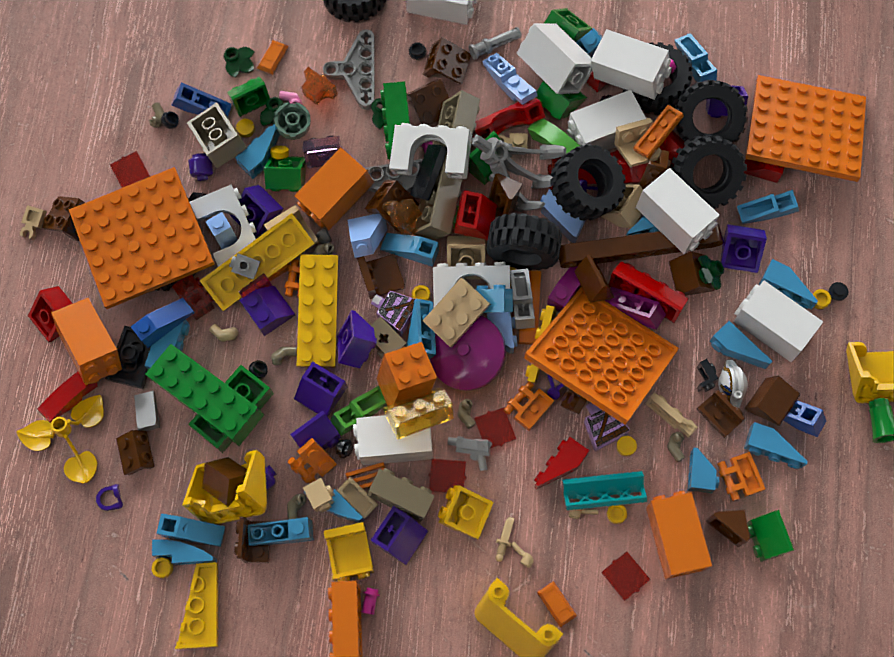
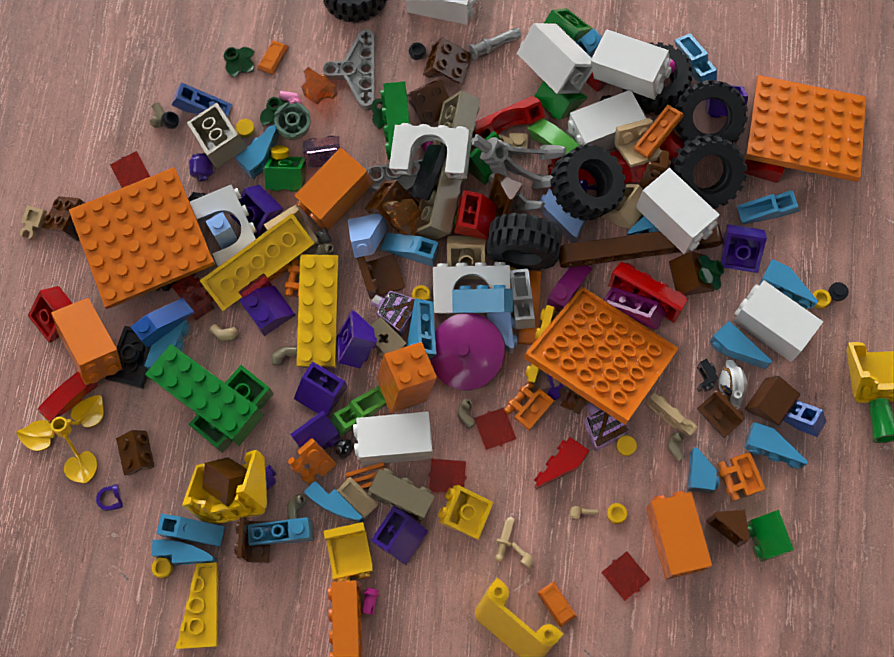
light grey slope [134,391,160,431] -> none
green slope [227,77,270,117] -> none
light grey brick [229,254,260,279] -> none
black plate [249,360,268,379] -> none
tan brick [303,478,335,512] -> none
clear yellow slope [383,388,454,440] -> none
tan plate [423,277,491,347] -> none
light grey piece [448,436,492,471] -> none
light blue slope [482,53,537,105] -> none
teal fence [562,471,647,510] -> none
reddish brown slope [574,254,615,303] -> none

